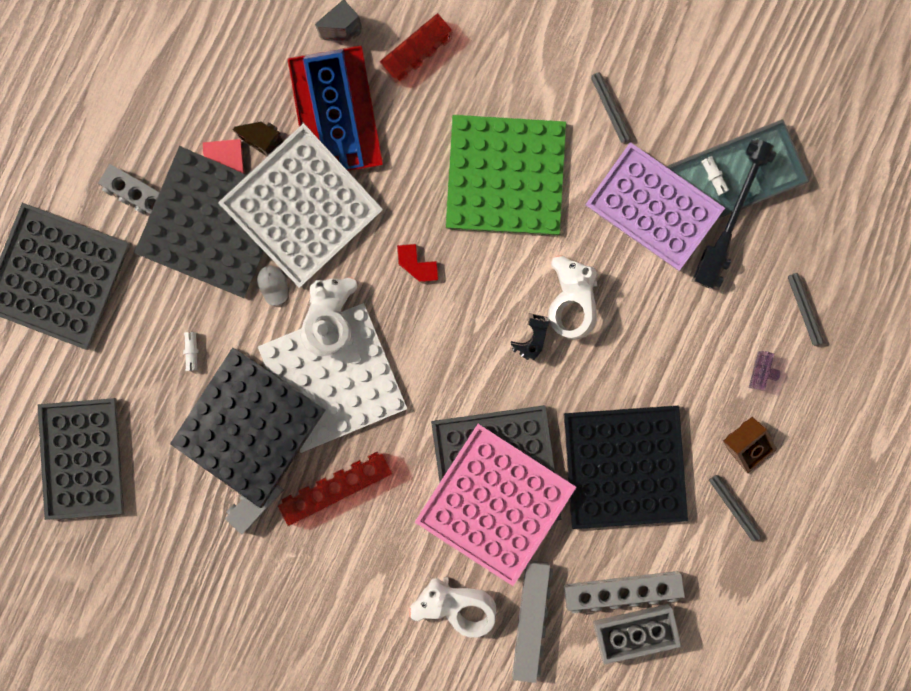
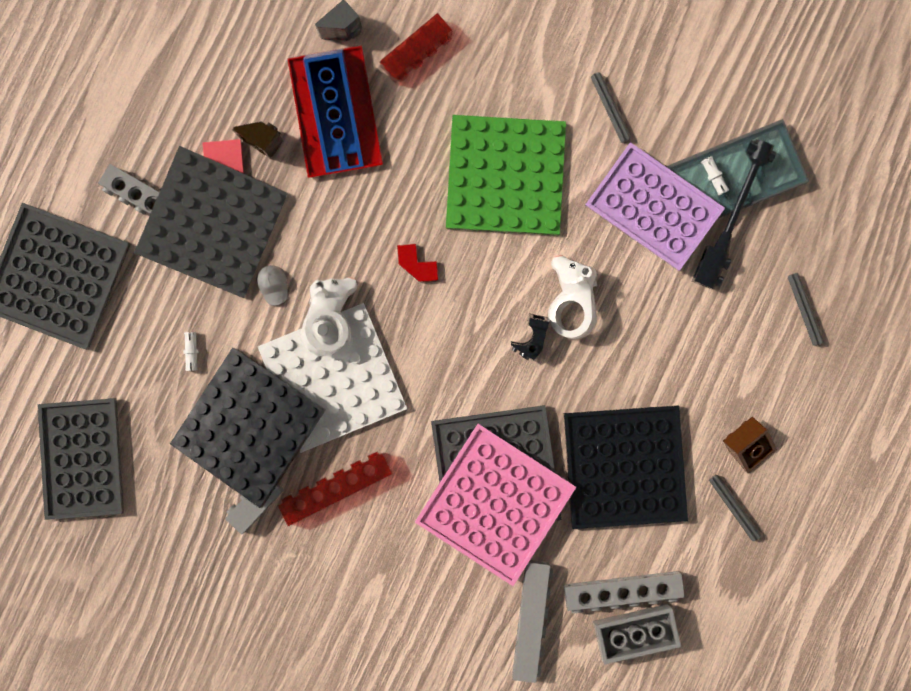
white plate [218,123,383,288] -> none
white animal [409,577,496,637] -> none
clear purple tile [749,351,780,391] -> none

